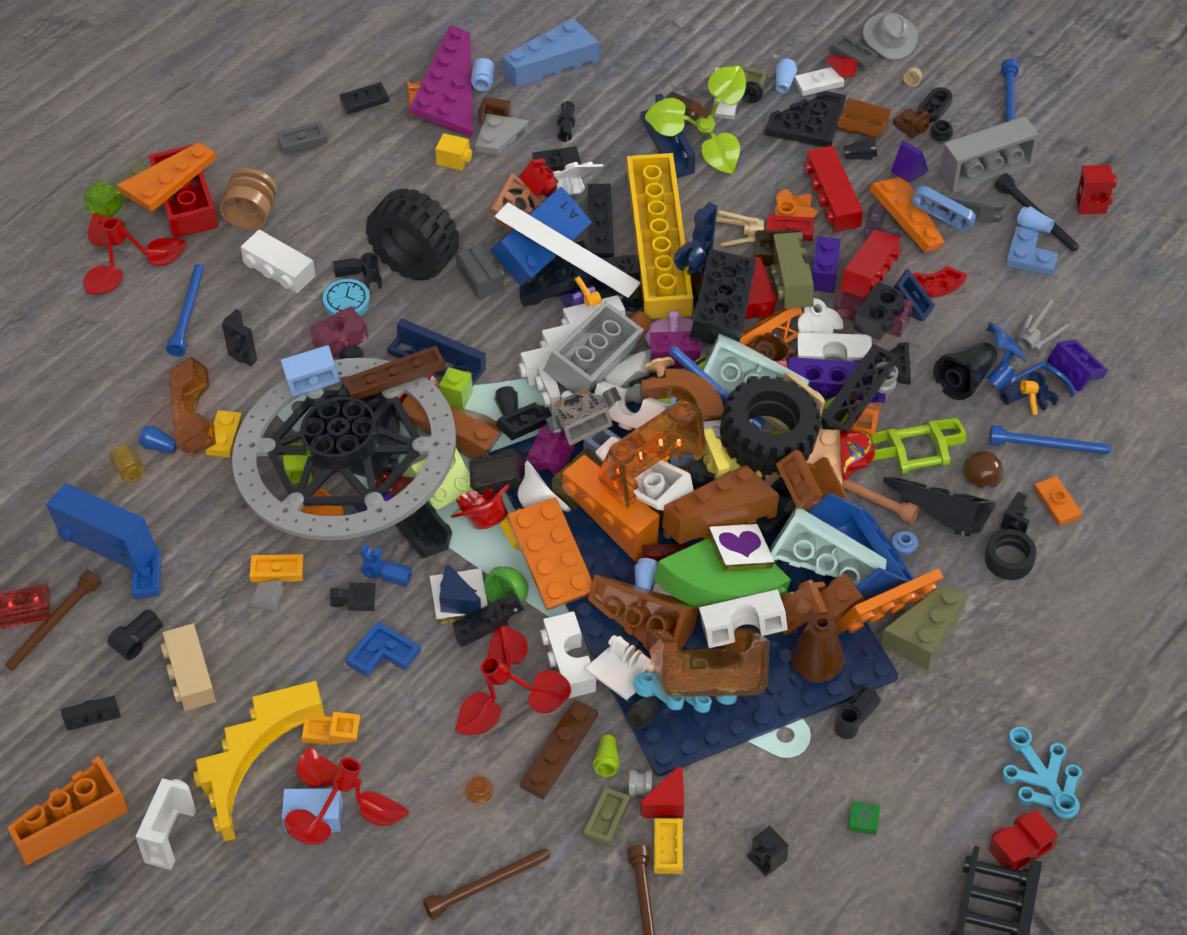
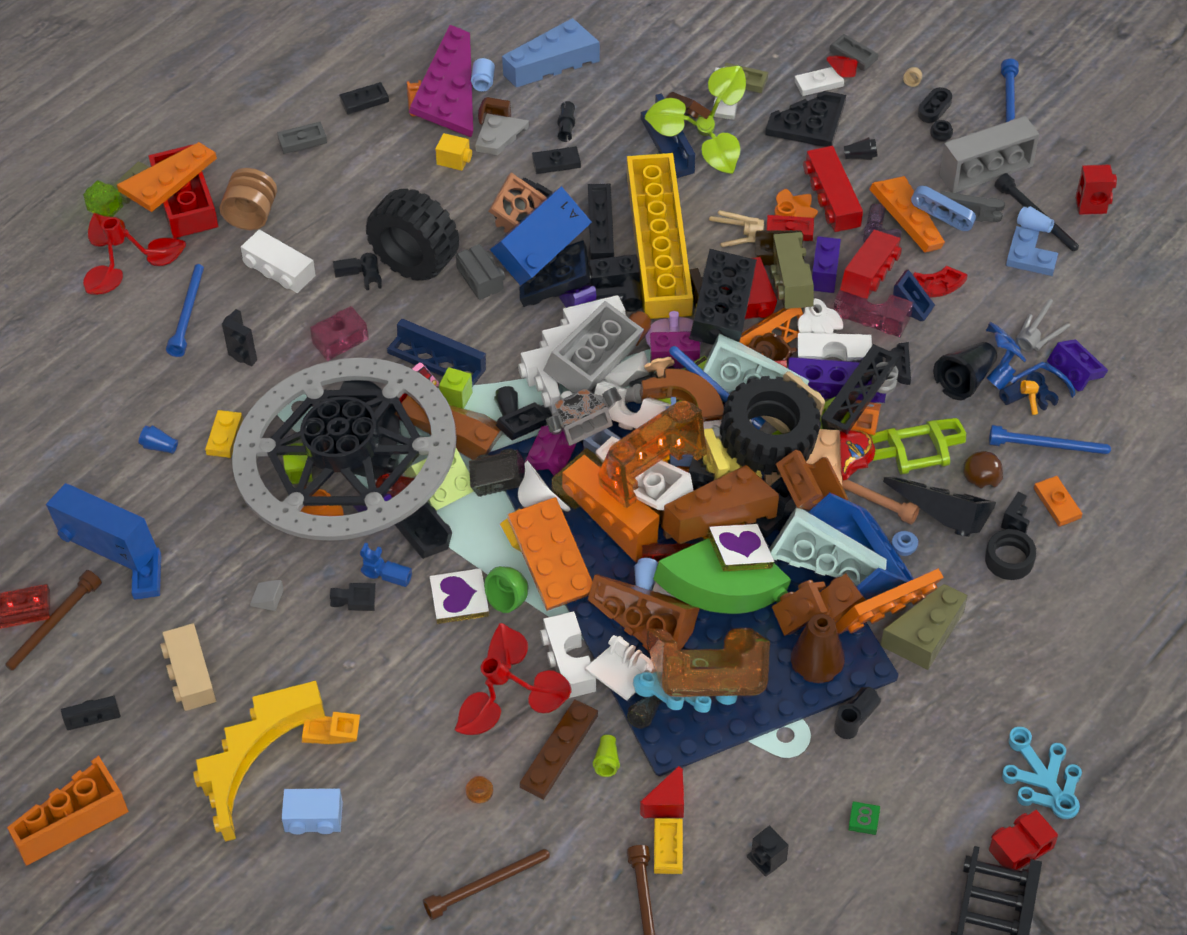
black piece [107,609,163,661] -> none
clear yellow brick [111,444,145,481] -> none
white panel [136,778,196,870] -> none
clear orange arch [169,357,216,457] -> none
light orange plate [249,554,304,582] -> none
light blue brick [281,345,340,397] -> none
red plant [284,746,409,845] -> none
medium azure tile [323,279,371,320] -> none
black plate [339,345,364,359] -> none
reddish brown plate [343,346,446,399] -> none
blue plate [346,622,421,677] -> none
dark blue slope [439,564,481,615] -> none
red hat [450,483,510,530] -> none
black hinge [452,593,524,647] -> none
white sticker [494,203,641,298] -> none
red brick [519,158,559,196] -> none
white hinge [553,162,603,195] -> none
light orange hand [575,276,602,306] -> none
olive plate [583,787,631,847] -> none
light grey wheel [629,770,652,798] -> none
dark blue plate [674,202,717,277] -> none
white arch [699,589,788,648] -> none
black plate [742,81,763,103] -> none
light blue cone [776,59,797,93] -> none
dark orange bracket [837,98,891,138] -> none
black brick [854,282,906,341] -> none
light grey hat [862,12,918,61] -> none
dark purple slope [891,140,929,182] -> none
reddish brown bracket [893,108,930,139] -> none

